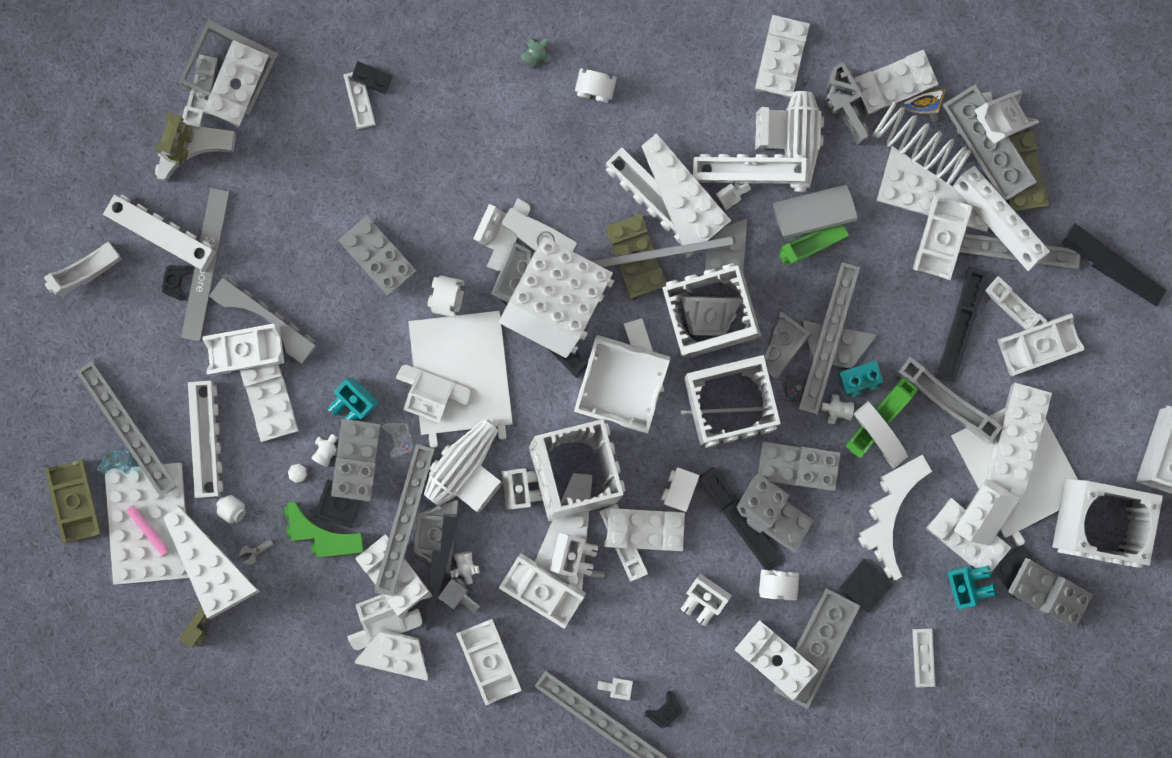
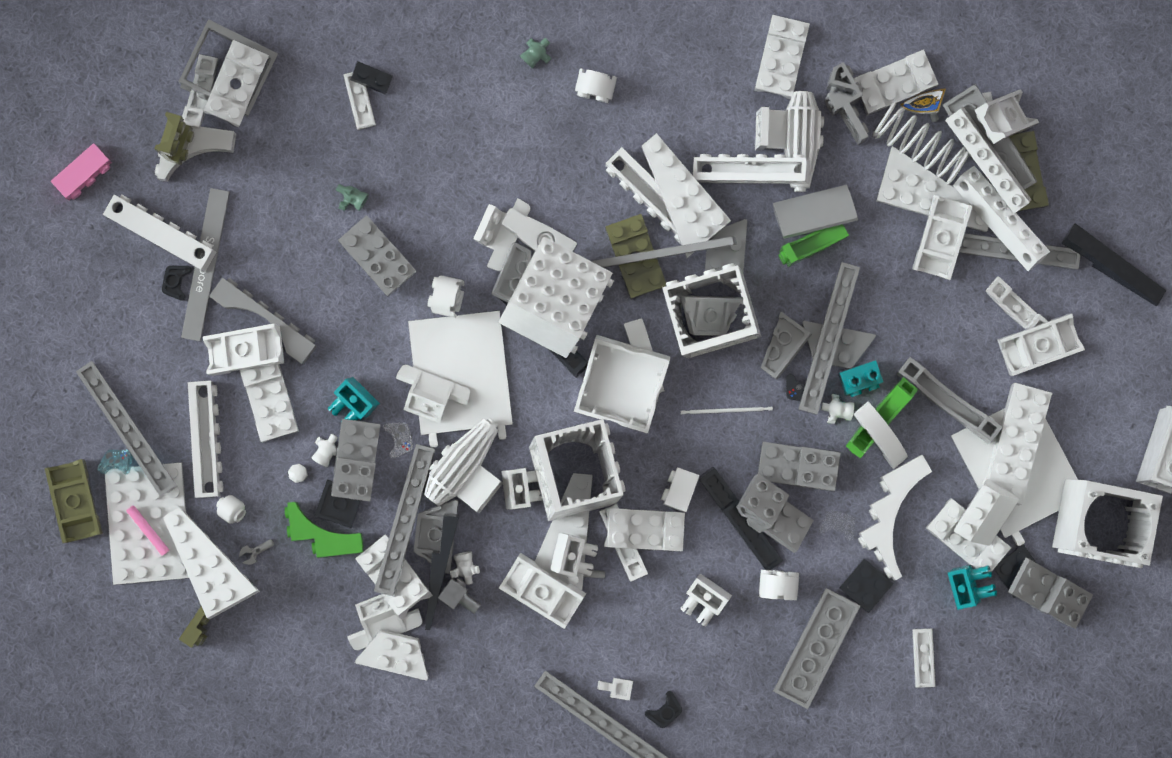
white arch [44,242,122,297] -> none
white piece [456,618,522,705] -> none
white piece [684,355,781,448] -> none
white plate [716,183,751,210] -> none
white piece [735,620,820,701] -> none
black slope [936,266,988,382] -> none
none -> bright pink brick [51,143,112,200]
none -> sand green piece [336,184,369,211]
none -> white piece [945,107,1031,213]

